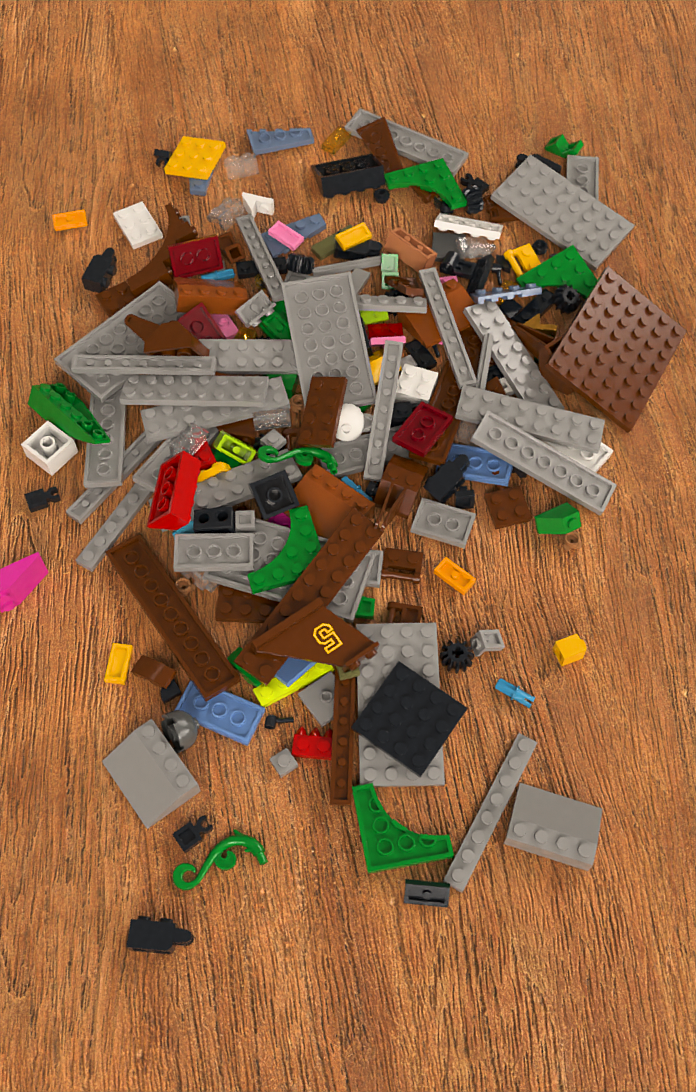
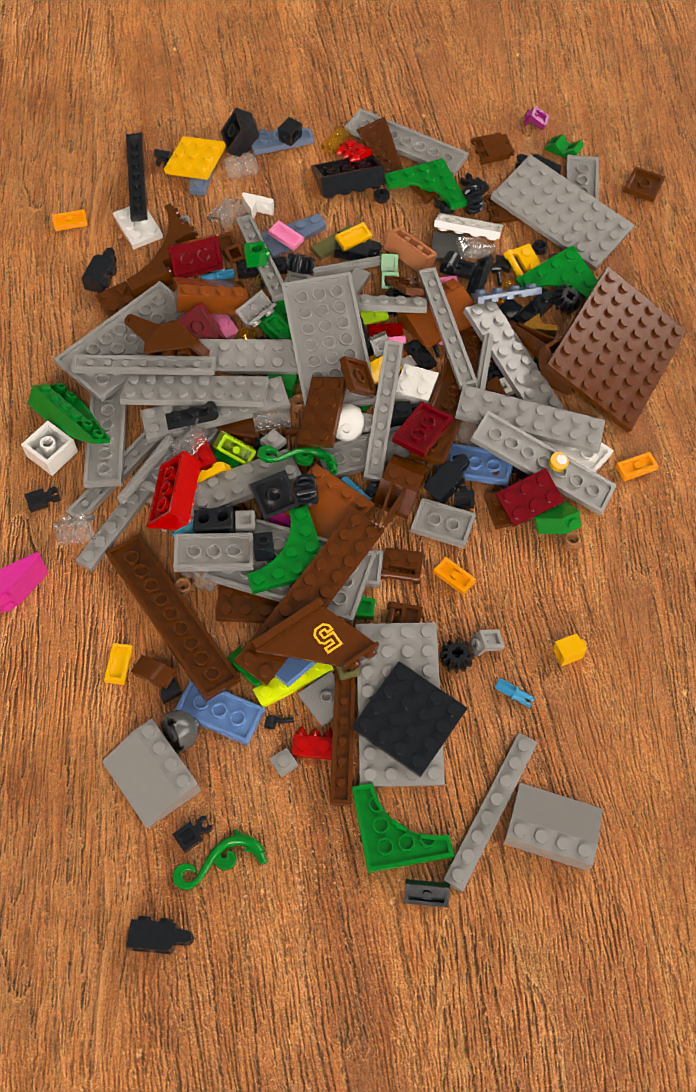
none -> clear bracket [53,513,96,546]
none -> light grey axle [117,434,175,504]
none -> black plate [126,133,148,222]
none -> black plate [165,401,219,430]
none -> black brick [221,108,259,158]
none -> green brick [244,241,270,268]
none -> black brick [253,532,275,562]
none -> black brick [278,117,302,146]
none -> black gear [295,474,319,506]
none -> red plate [336,139,372,162]
none -> reddish brown plate [339,356,377,398]
none -> light grey brick [369,331,388,357]
none -> reddish brown plate [471,132,515,164]
none -> dark red plate [495,468,564,527]
none -> magenta bracket [523,106,550,130]
none -> yellow tile [549,452,569,472]
none -> light orange plate [616,452,659,481]
none -> reddish brown plate [623,166,665,202]

